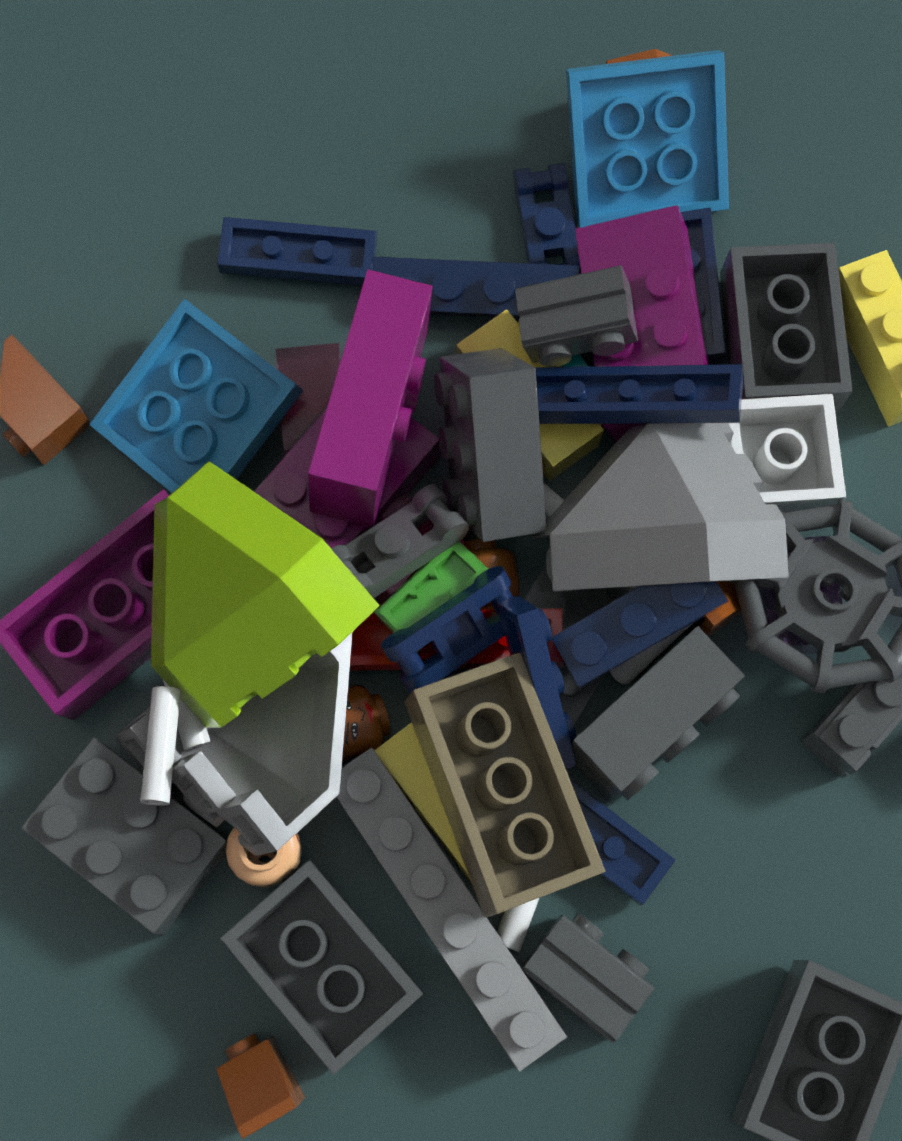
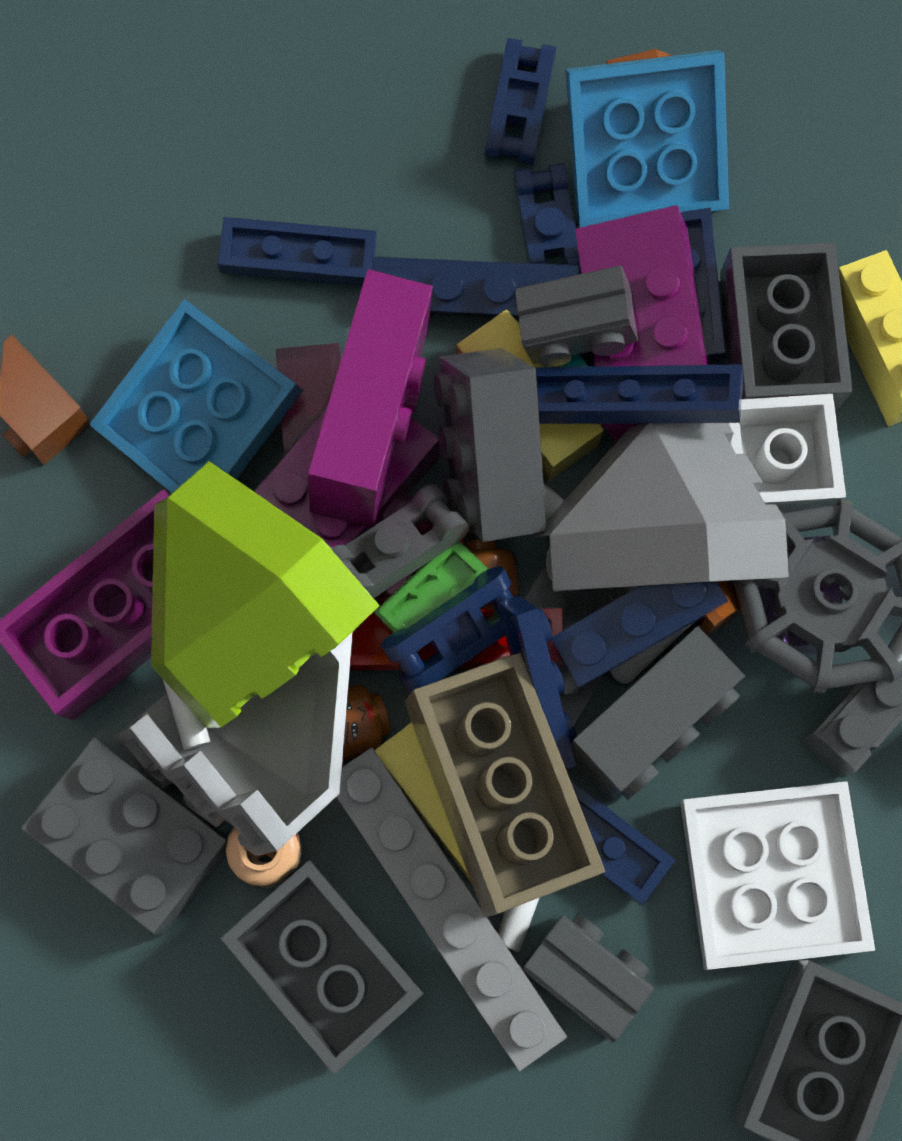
white piece [140,686,181,806] -> none
dark orange slope [216,1033,305,1139] -> none
none -> dark blue plate [484,38,557,166]
none -> white plate [680,781,875,970]

